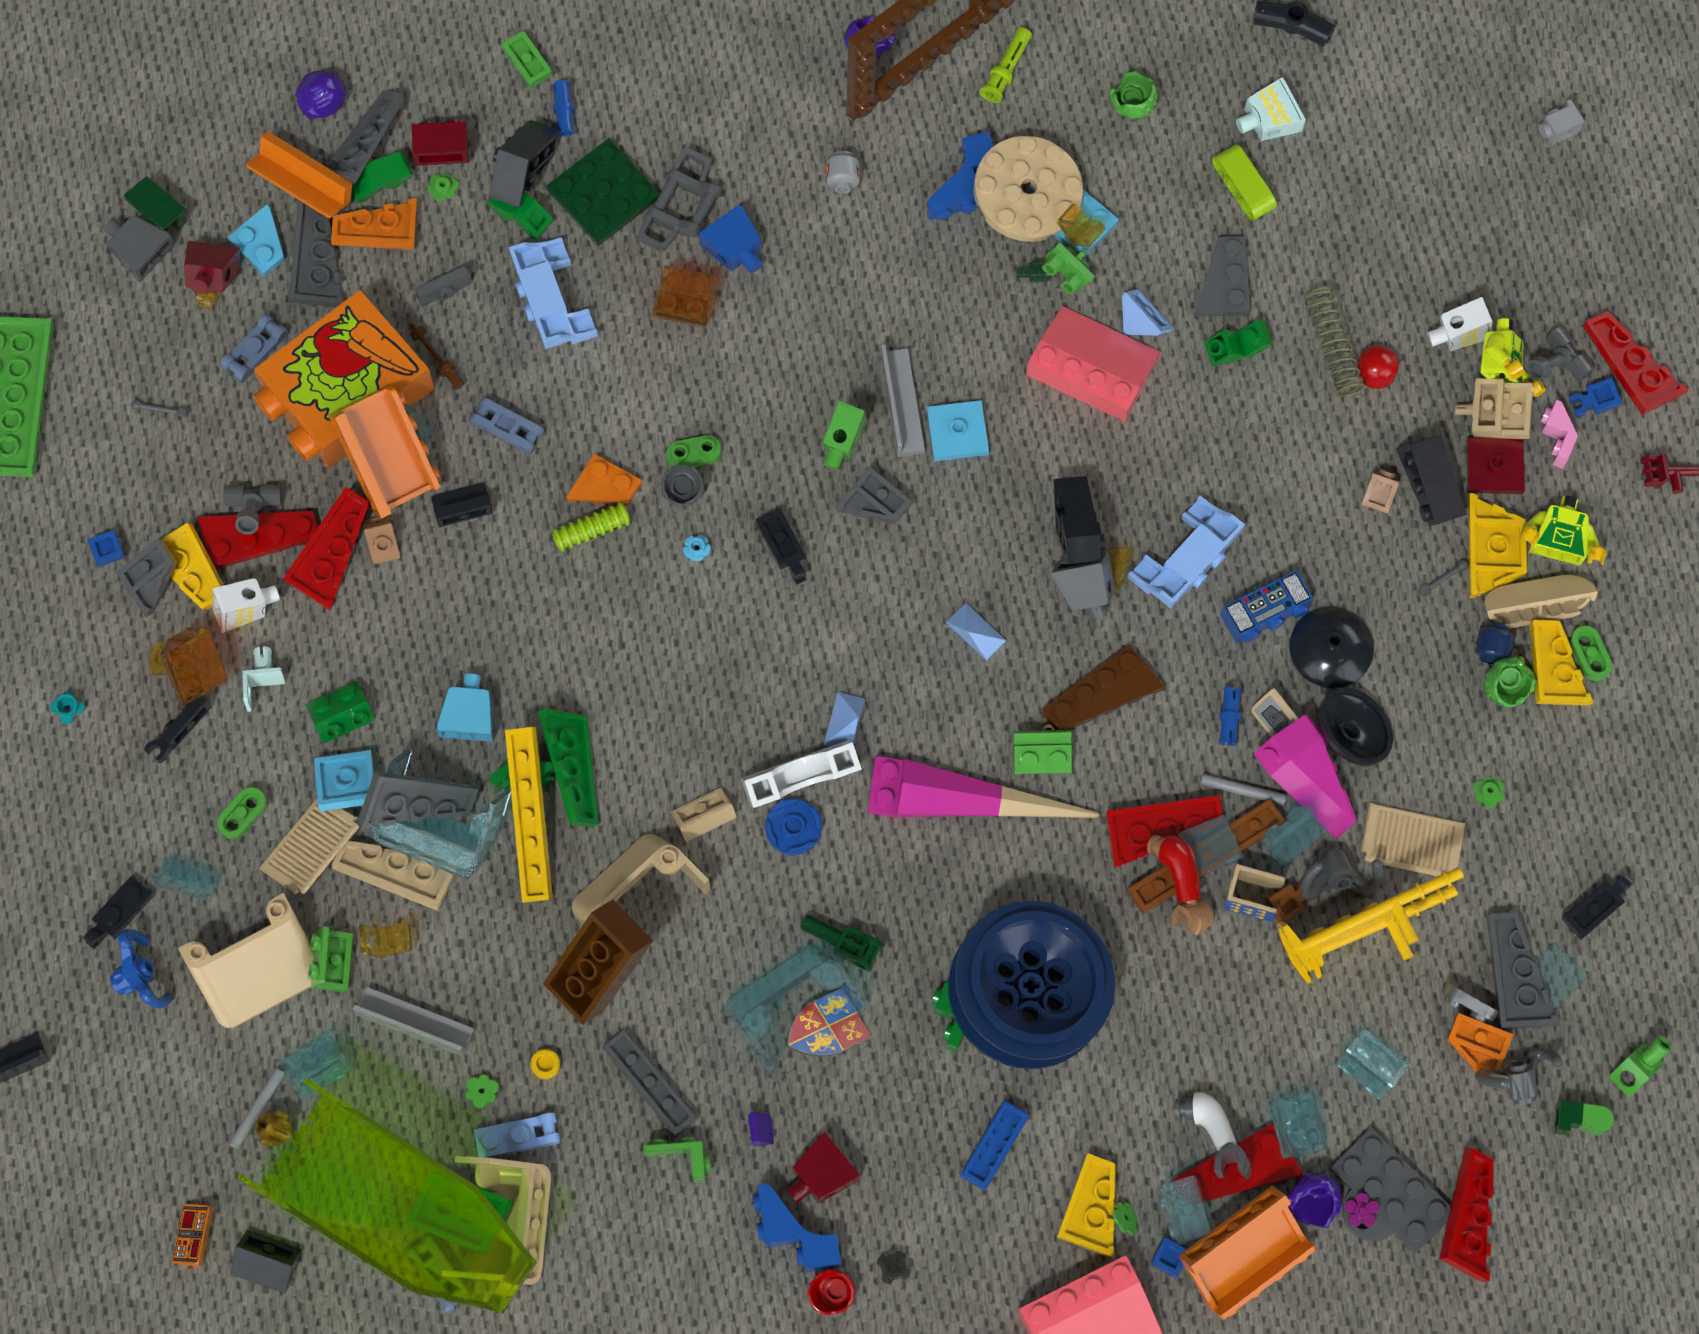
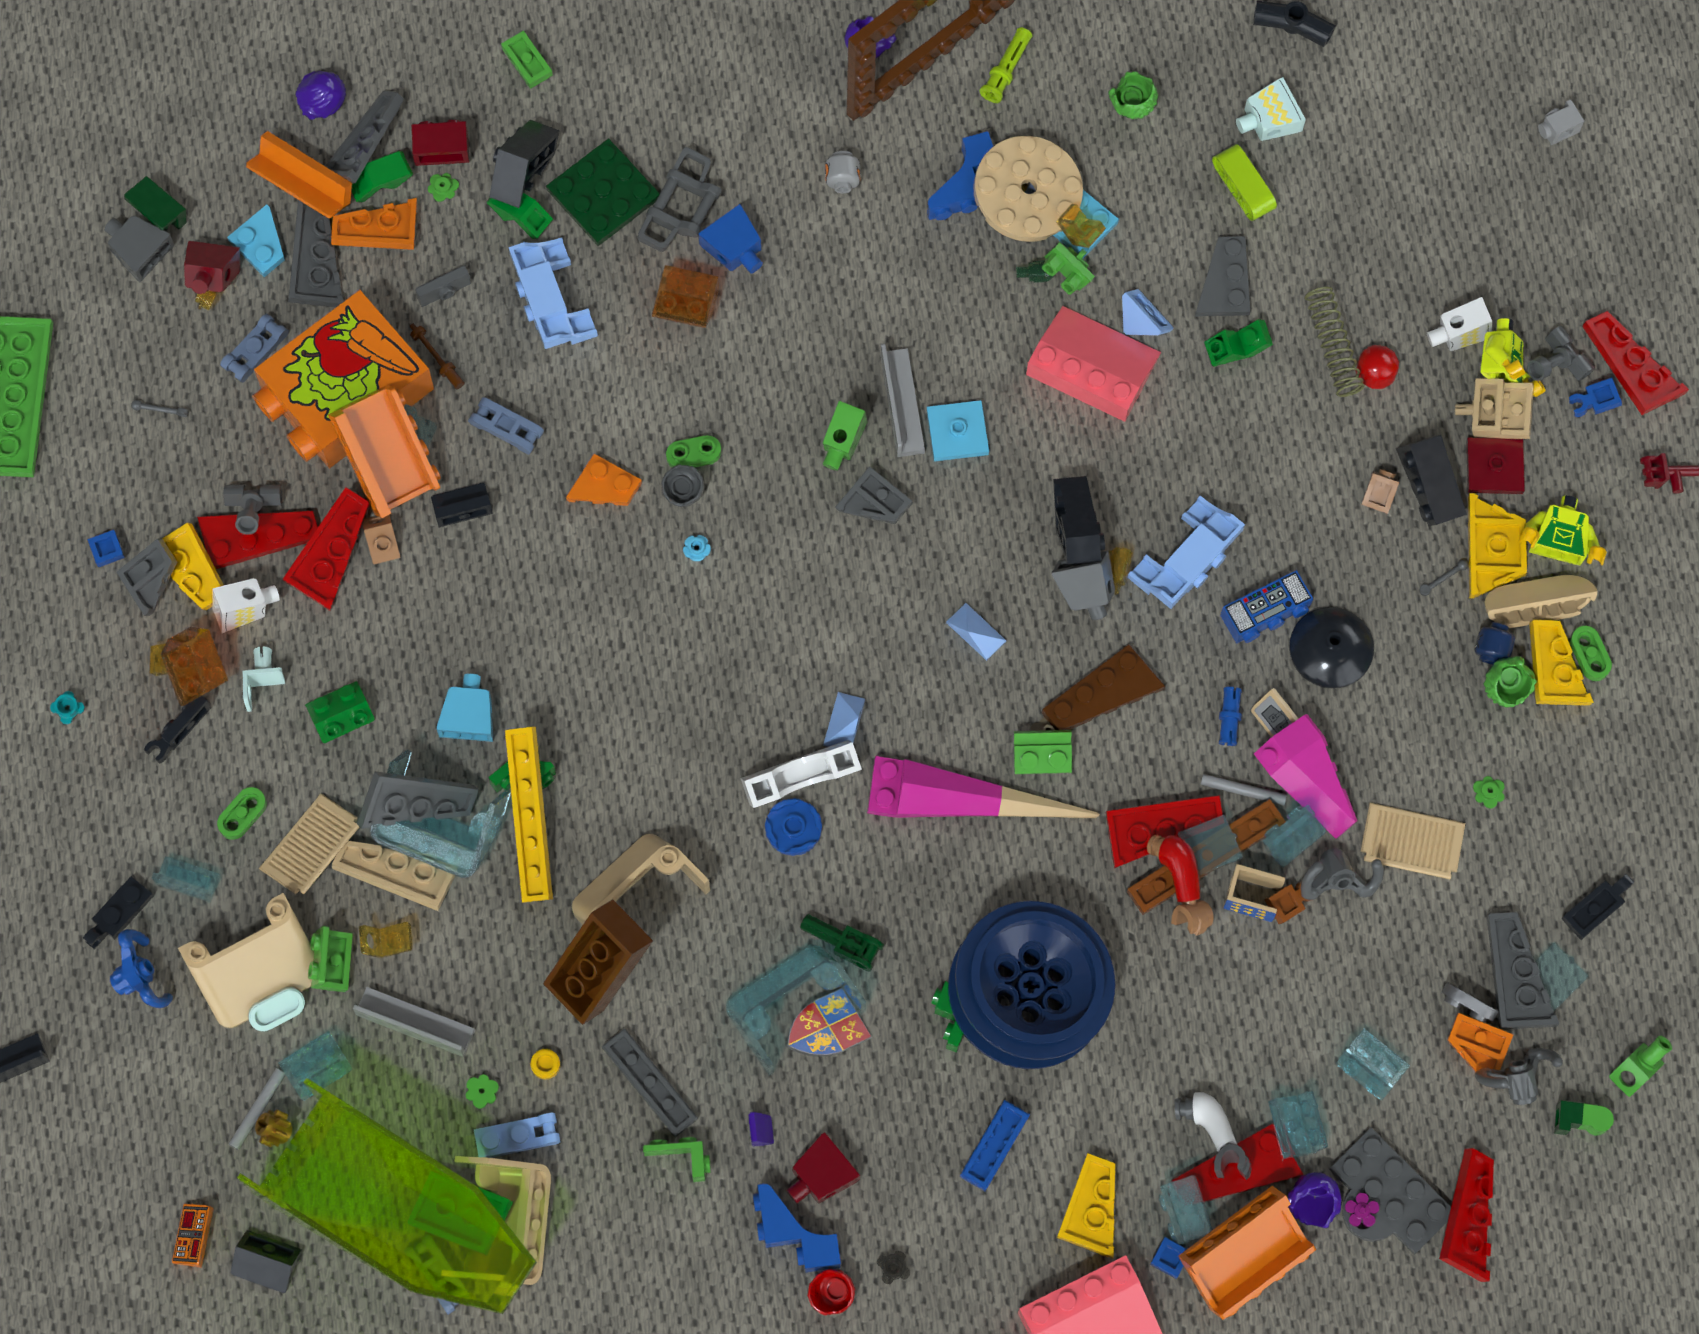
medium azure plate [314,750,374,812] -> none
green wing [537,708,599,828] -> none
lime piece [552,502,630,552] -> none
blue pin [553,80,575,137] -> none
tan slope [670,787,736,842] -> none
black plate [755,508,806,585] -> none
bright green plant [1112,1202,1139,1235] -> none
yellow piece [1277,867,1464,984] -> none
black dish [1319,687,1393,766] -> none
bright pink slope [1540,400,1578,469] -> none
none -> light aqua tile [248,987,305,1031]

